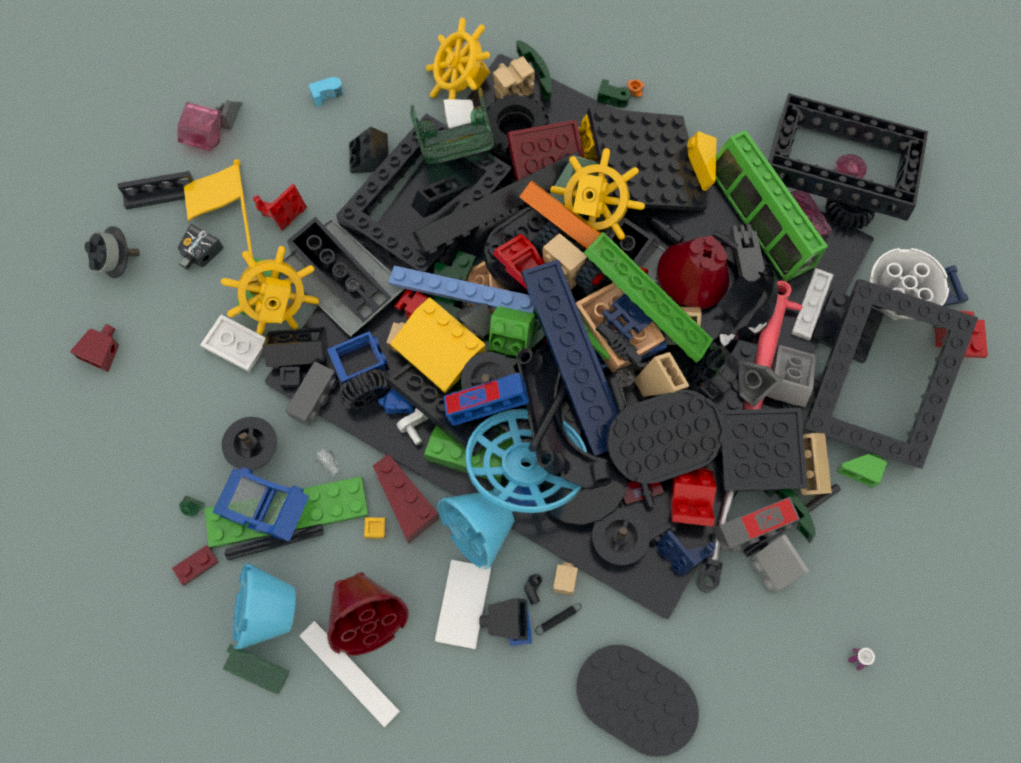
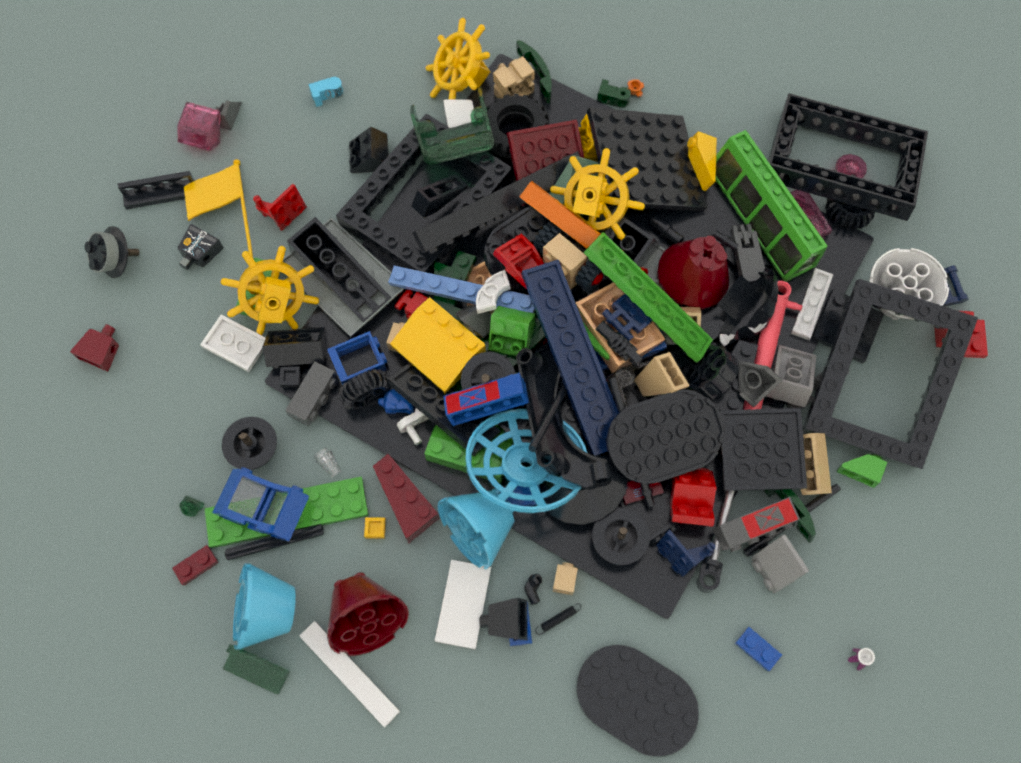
none -> white tile [476,270,510,314]
none -> blue plate [735,627,782,672]

